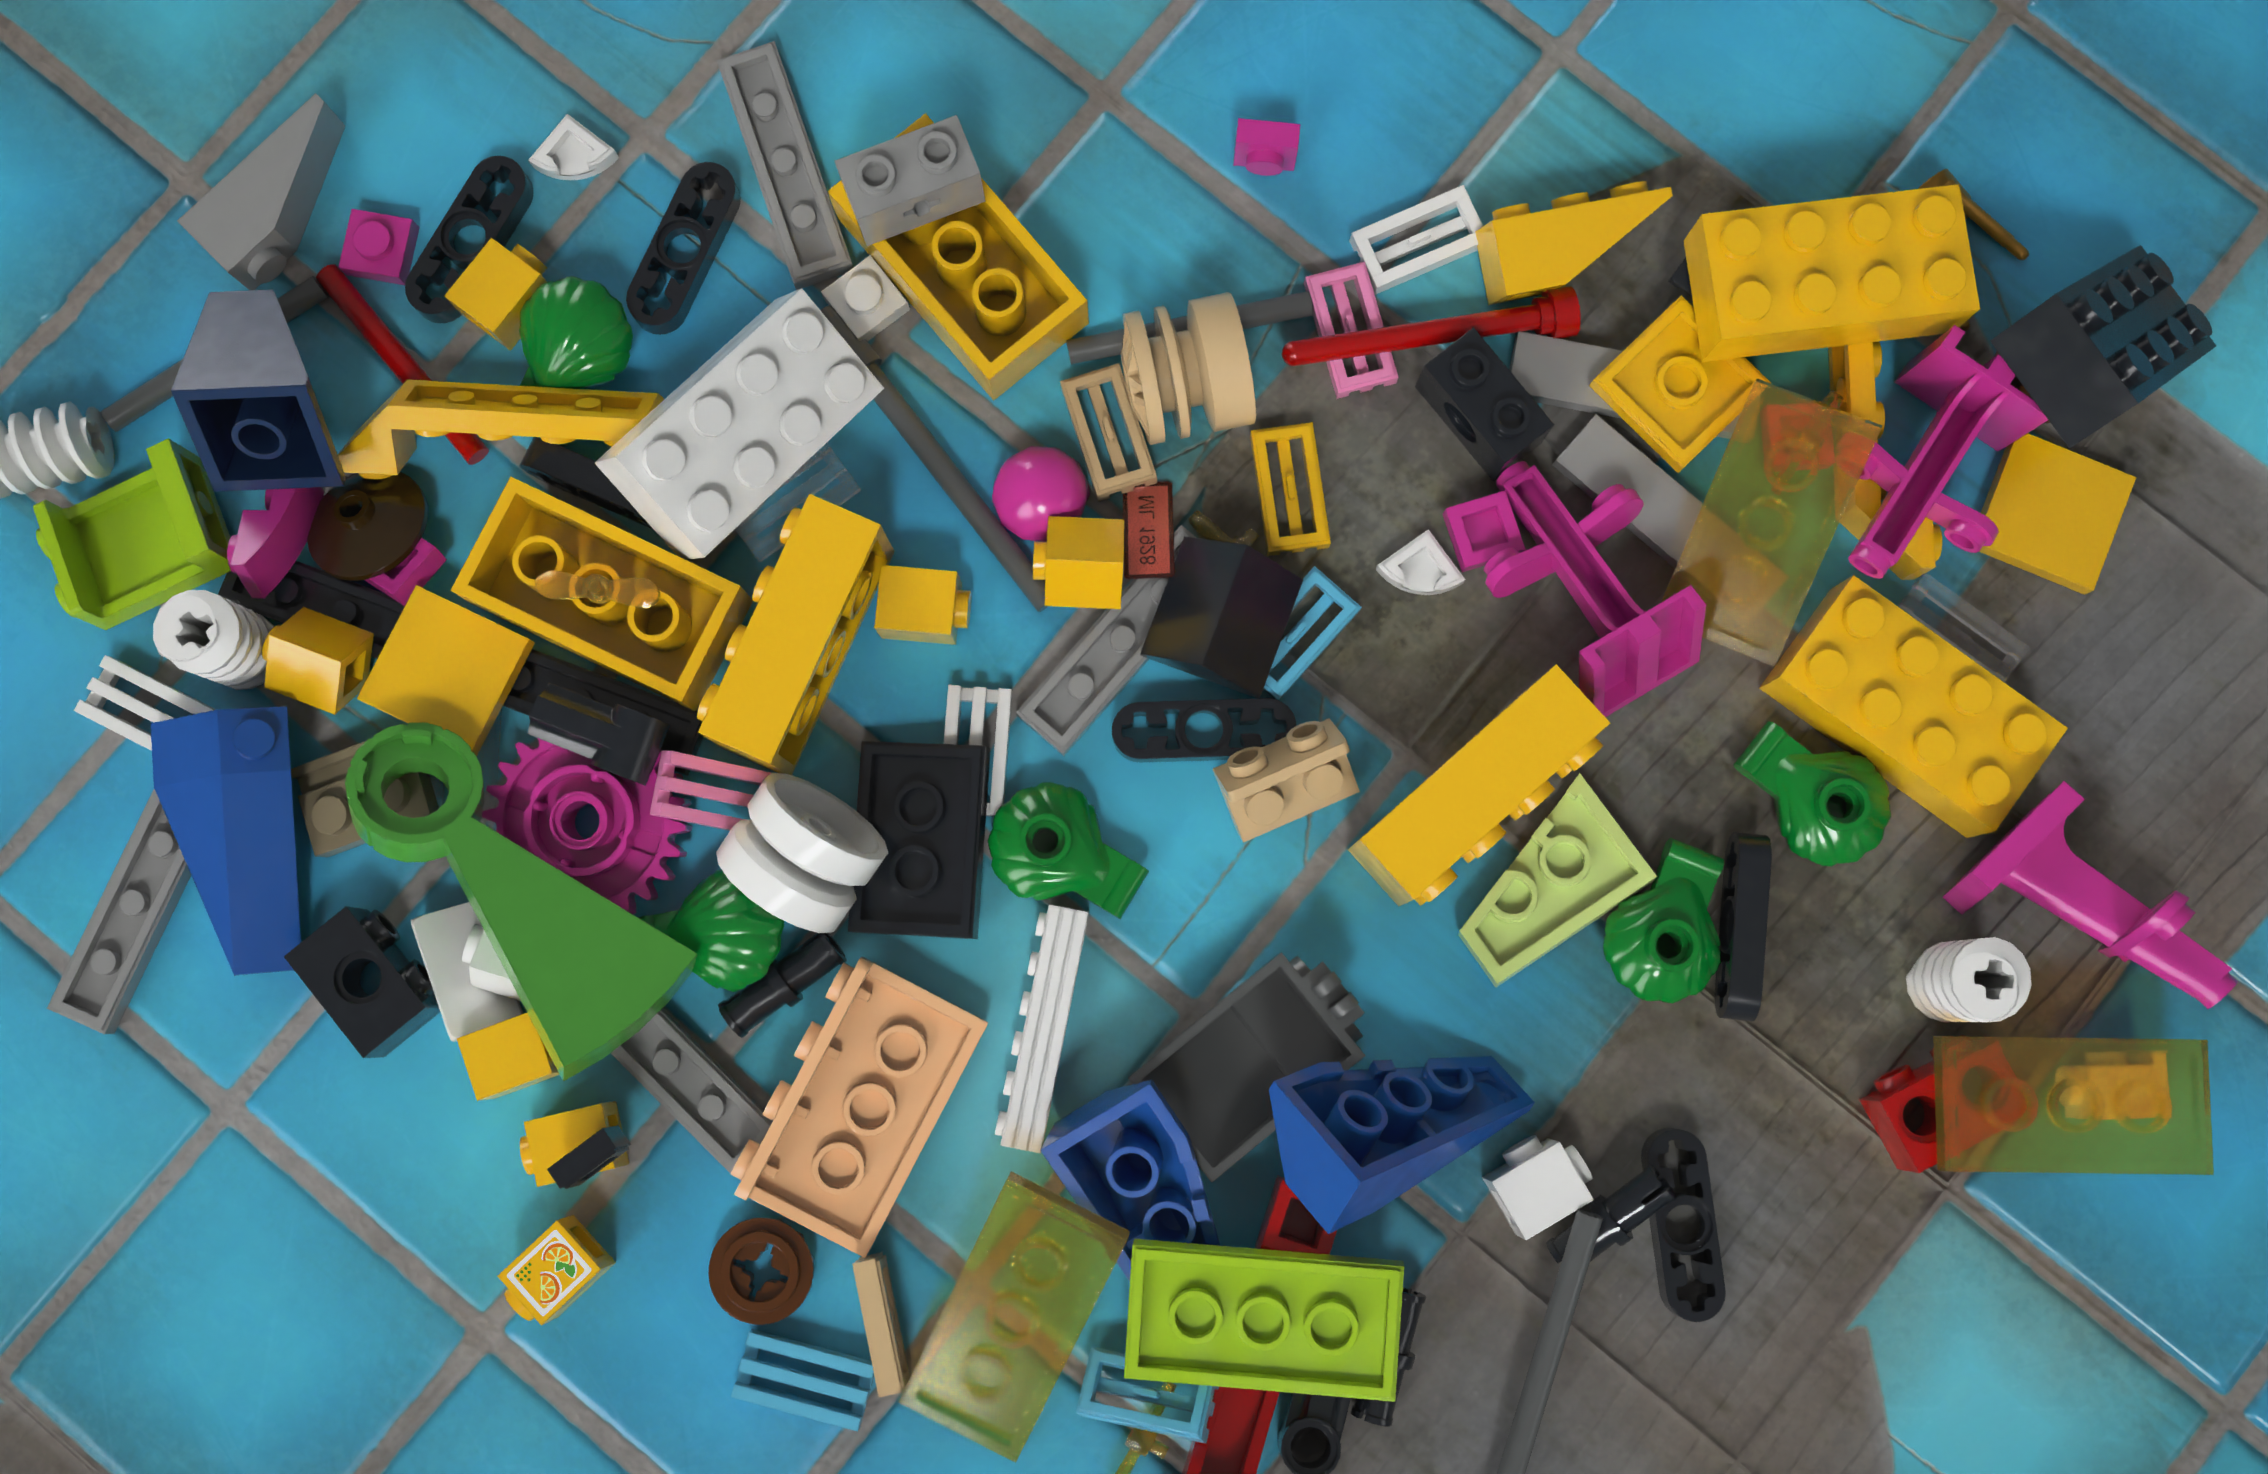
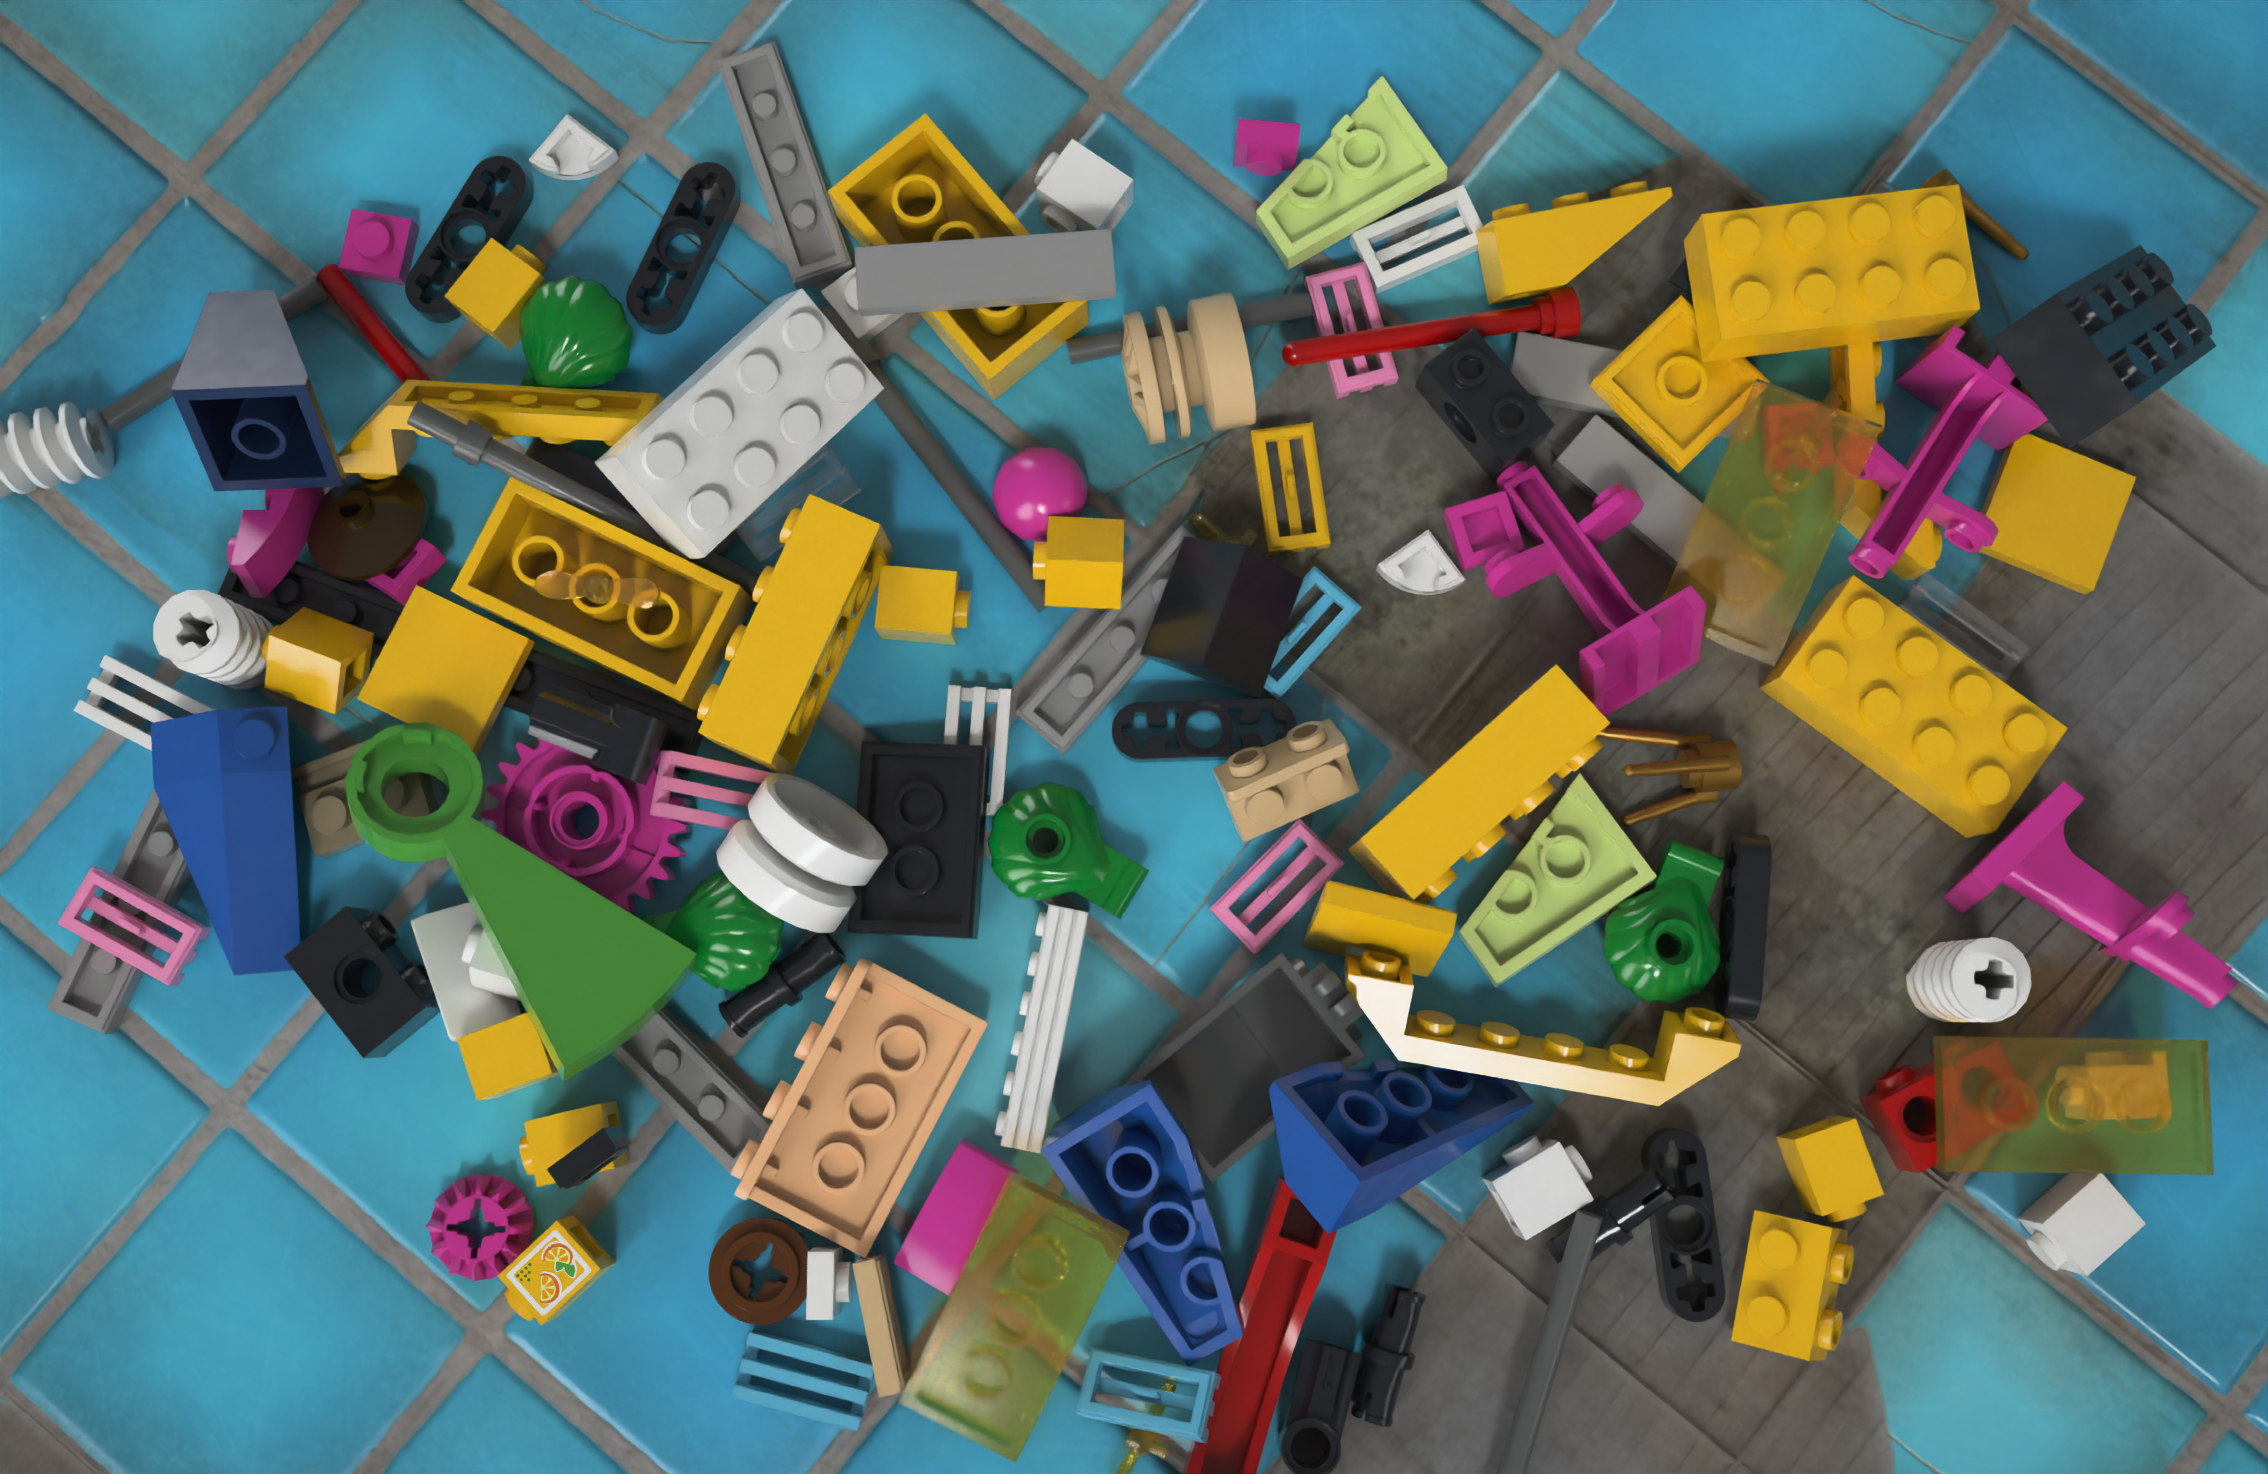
lime panel [33,438,231,630] -> none
light grey slope [177,93,345,290] -> none
light grey brick [835,115,986,246] -> none
tan tile [1060,363,1157,502] -> none
clear red sticker [1123,481,1175,579] -> none
lime tile [1124,1239,1404,1402] -> none
green animal [1733,721,1891,867] -> none
none -> bright pink tile [57,867,211,986]
none -> dark grey bar [407,401,759,599]
none -> dark pink gear [426,1174,534,1281]
none -> white plate [806,1245,853,1320]
none -> light grey tile [854,229,1116,316]
none -> dark pink slope [893,1138,1019,1296]
none -> white brick [1034,139,1134,233]
none -> bright pink tile [1209,818,1345,955]
none -> yellowish green wing [1256,76,1448,270]
none -> yellow tile [1303,880,1457,978]
none -> yellow slope [1343,950,1742,1106]
none -> pearl gold plant [1596,726,1742,827]
none -> yellow bracket [1731,1210,1854,1361]
none -> yellow brick [1776,1116,1885,1222]
none -> white brick [2017,1168,2146,1276]

